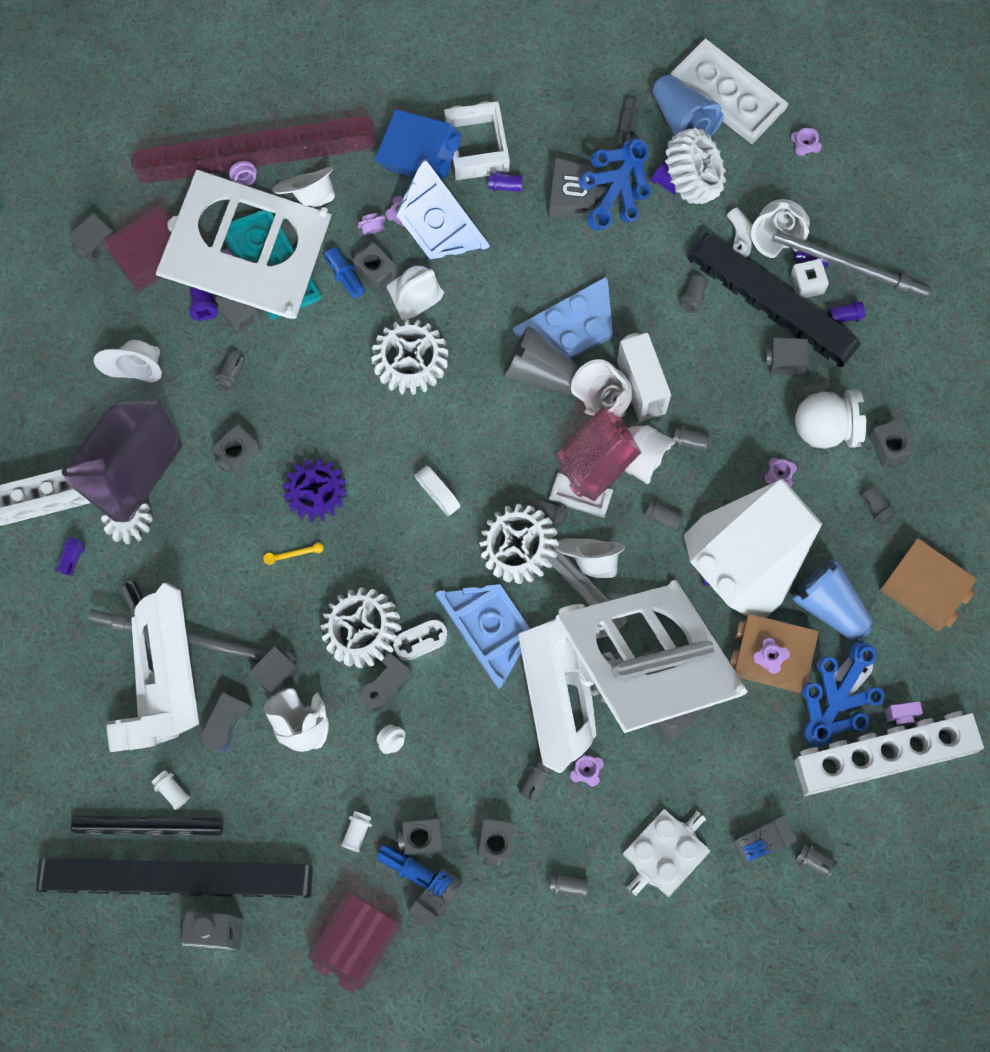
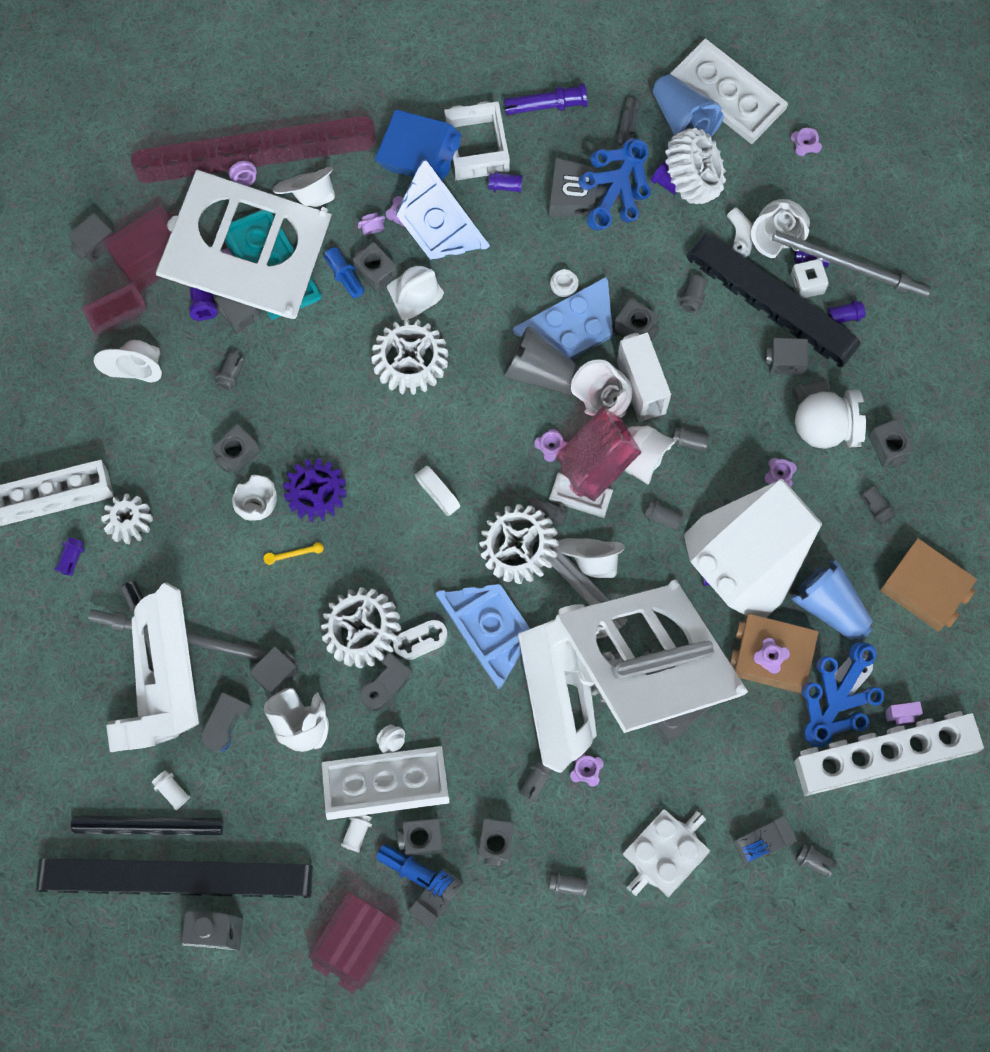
clear purple windscreen [62,400,183,522] -> none
none -> clear pink brick [81,282,147,338]
none -> white hair [232,475,277,521]
none -> white plate [322,746,449,820]
none -> dark purple pin [504,83,588,116]
none -> lavender plate [534,429,569,462]
none -> white plate [550,269,578,297]
none -> dark grey brick [613,298,660,342]

